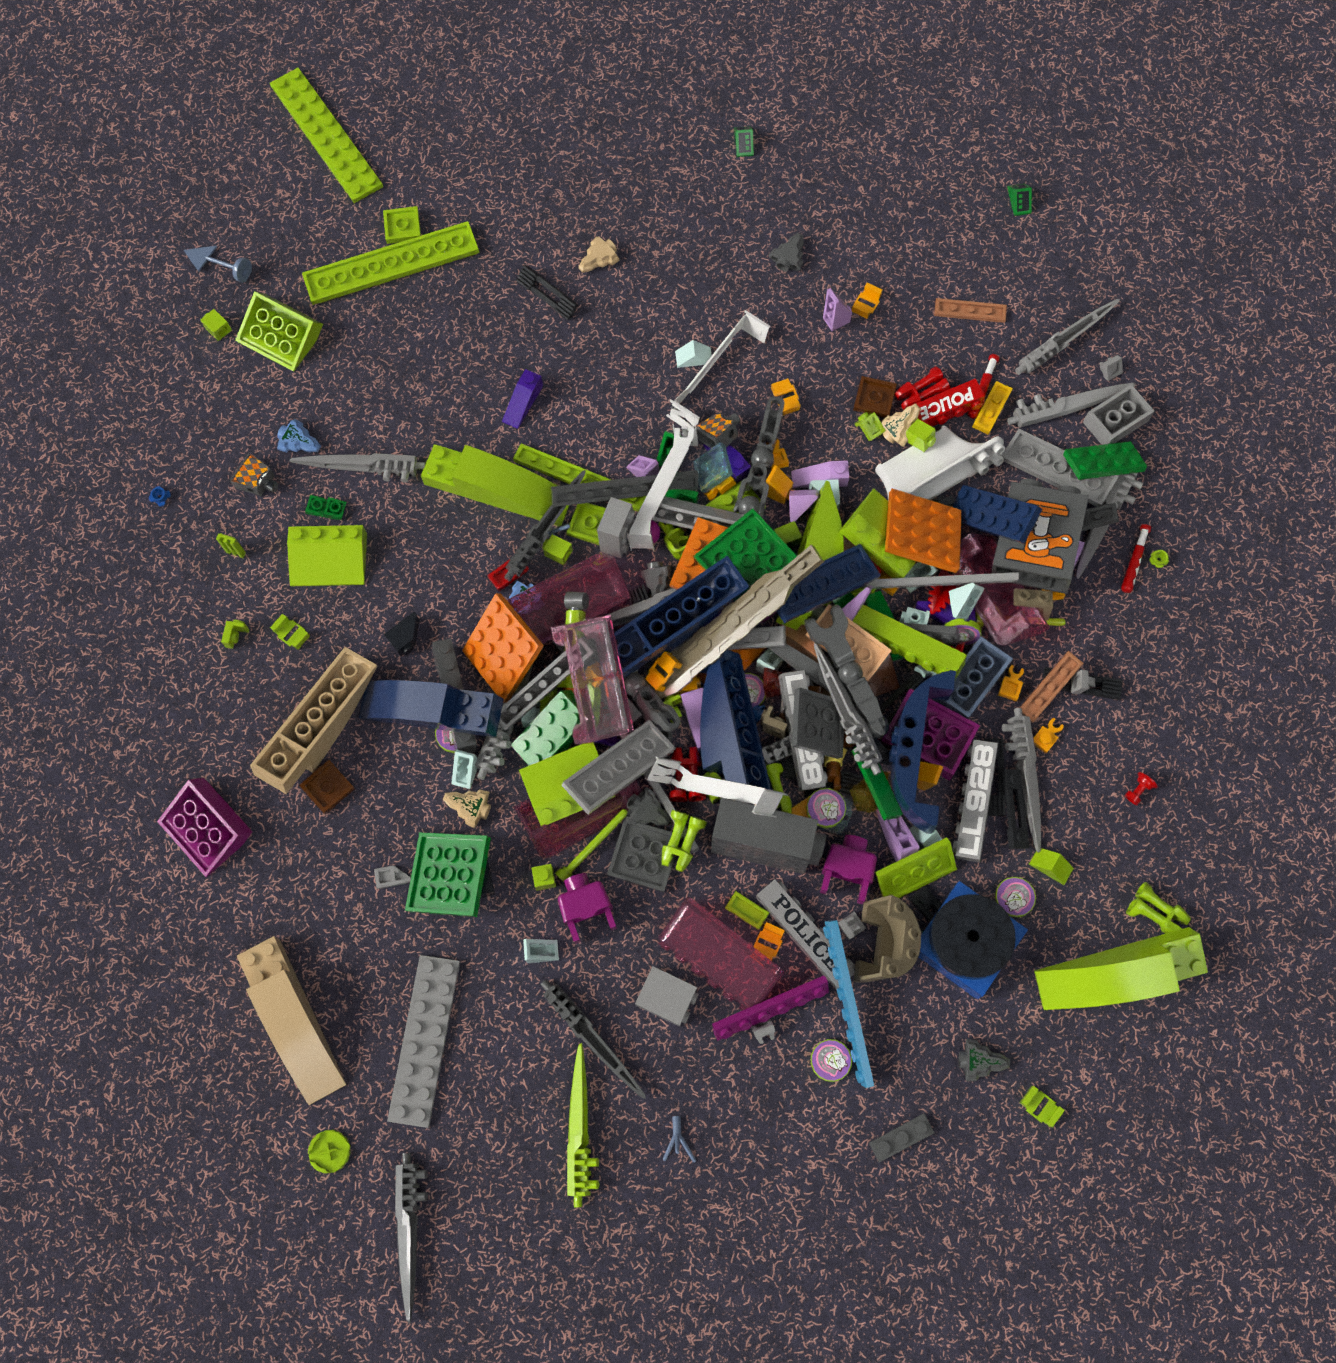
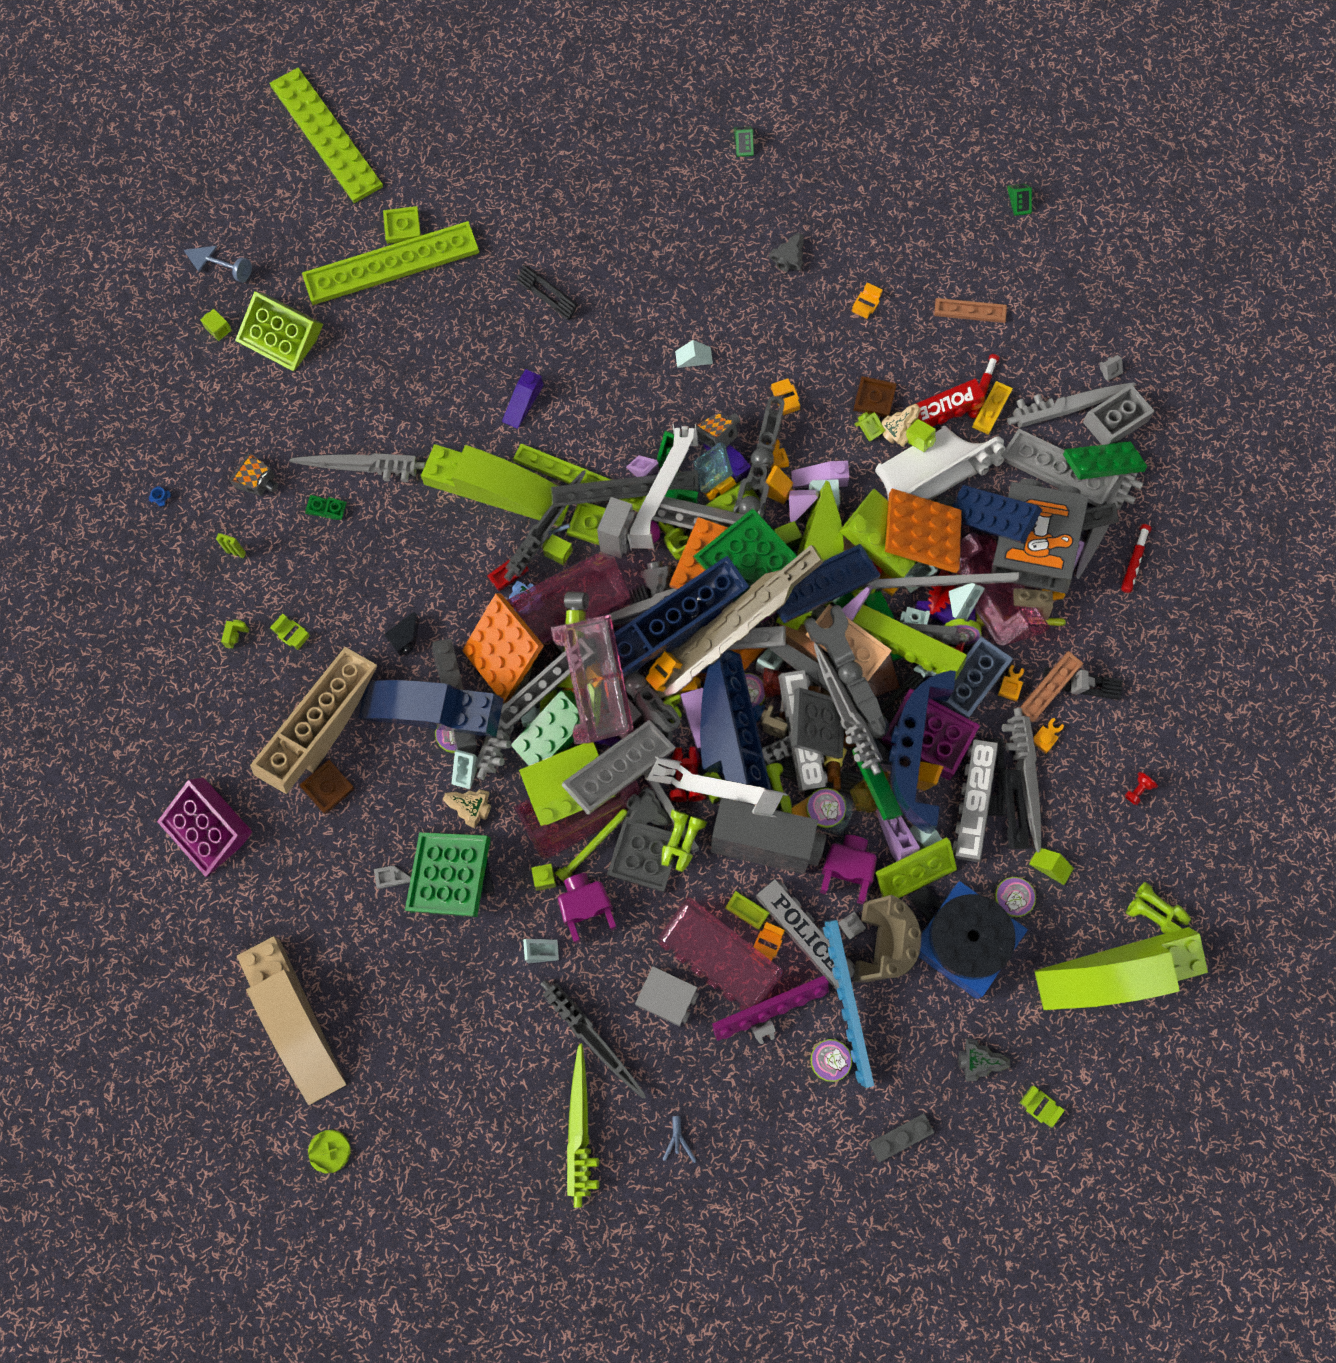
medium blue rock [277,419,321,453] -> none
lime slope [287,525,367,586] -> none
light grey plate [387,955,460,1128] -> none
dark grey piece [395,1153,428,1324] -> none
tan rock [579,237,620,273] -> none
white piece [666,310,770,431] -> none
lavender slope [823,288,852,331] -> none
red piece [894,366,951,410] -> none
light grey piece [1015,299,1120,375] -> none
lime plate [1150,550,1169,568] -> none

